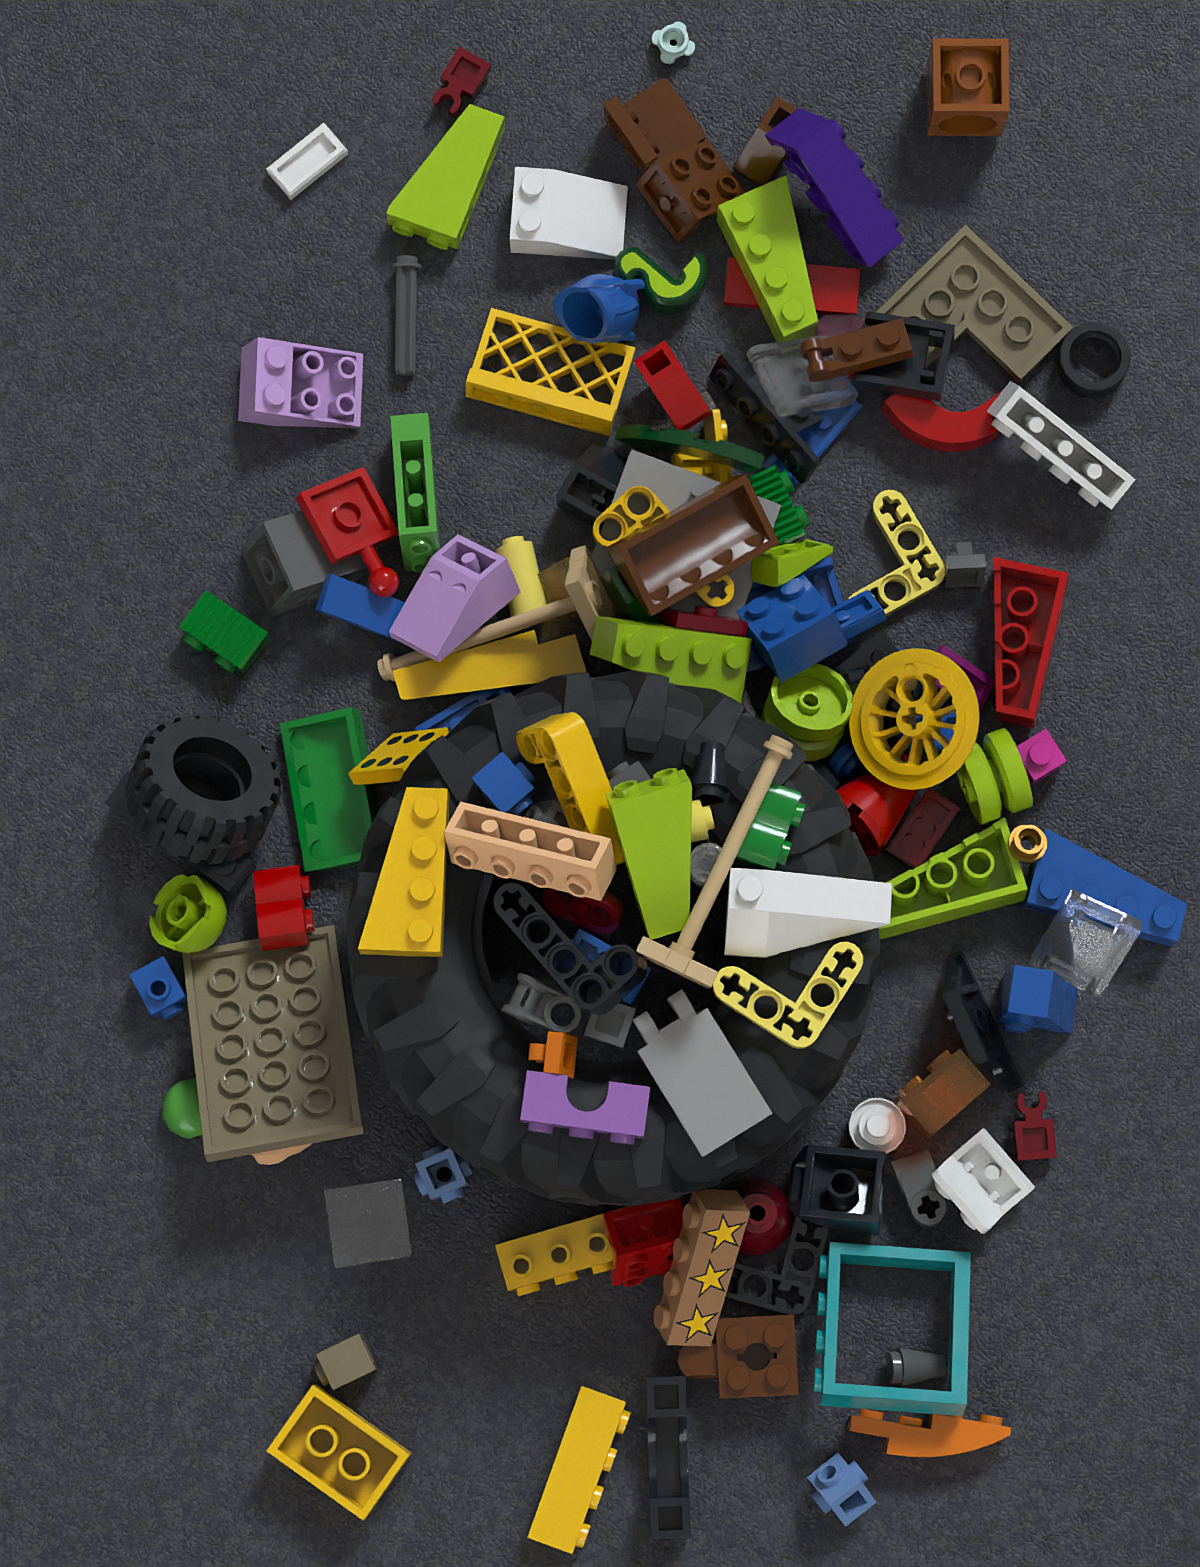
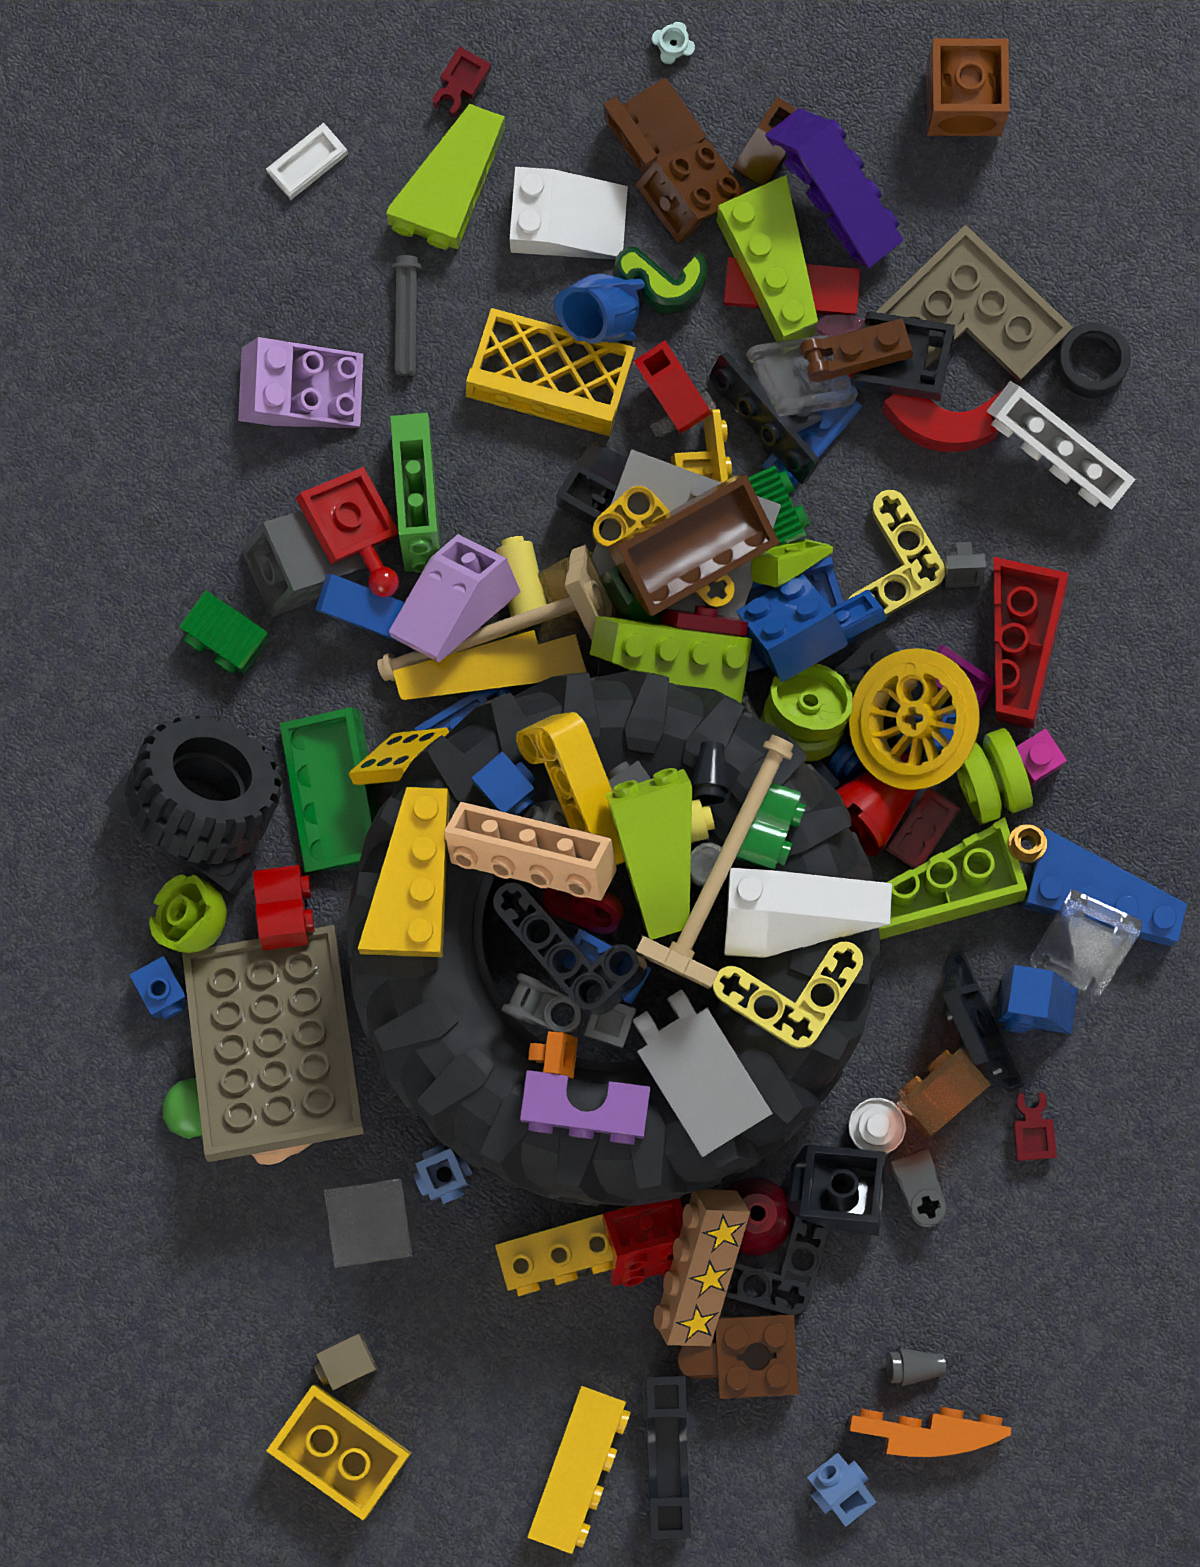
dark green tile [614,425,765,472] -> none
teal window [813,1242,971,1416] -> none
white bracket [932,1128,1035,1234] -> none

